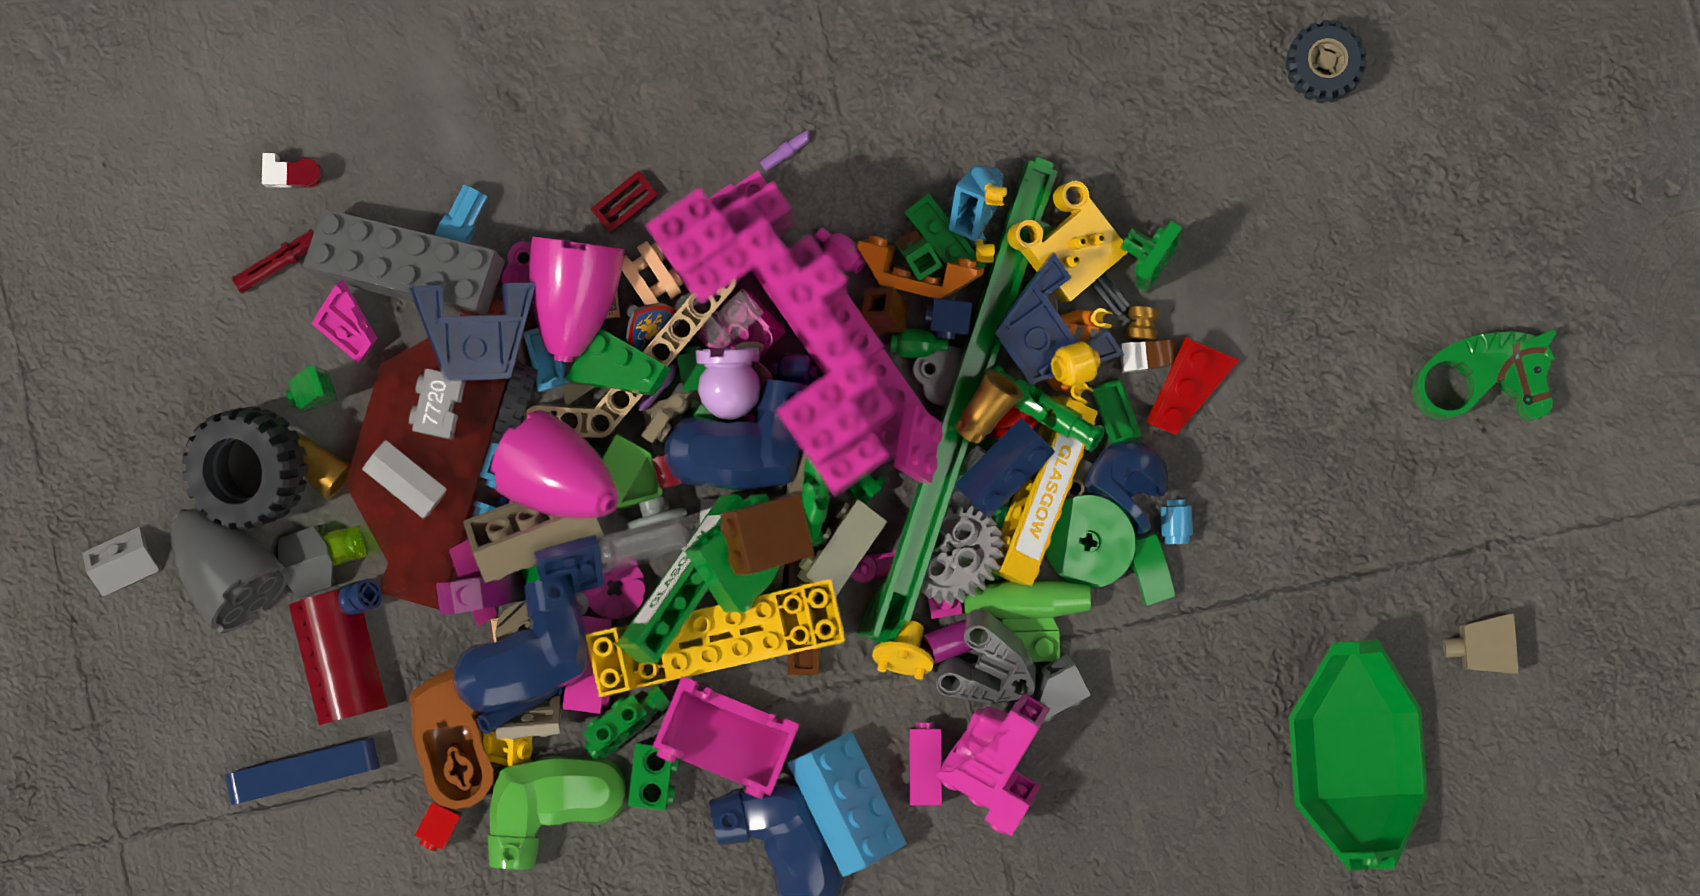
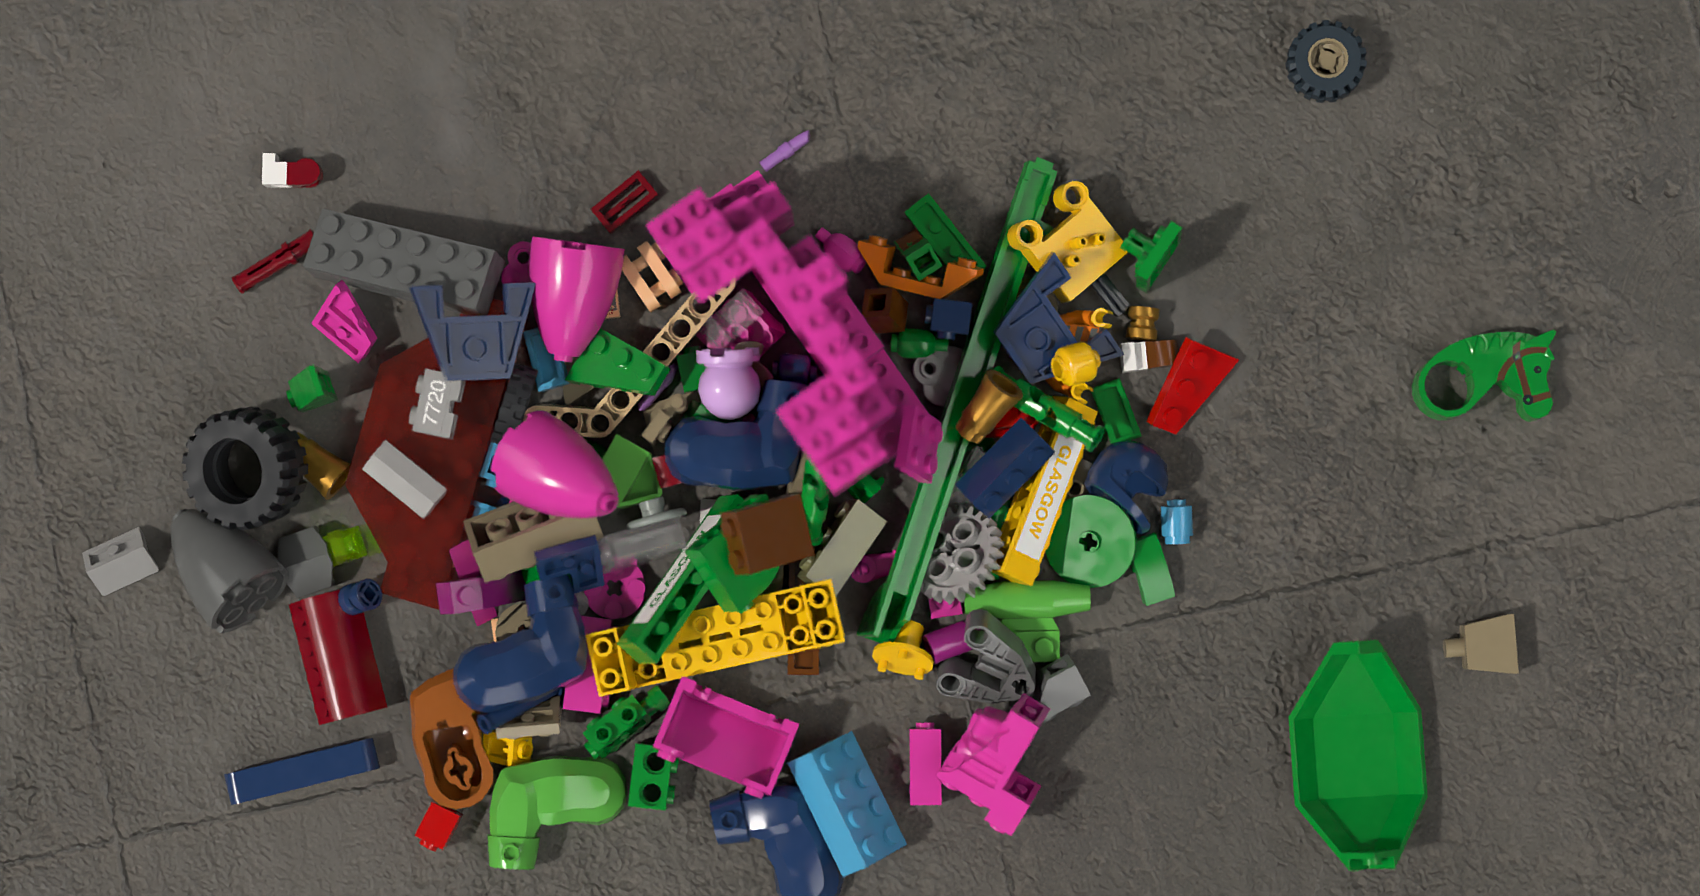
dark azure piece [435,185,488,244] -> none
shield [624,303,677,352] -> none
dark azure torso [949,165,1006,263] -> none

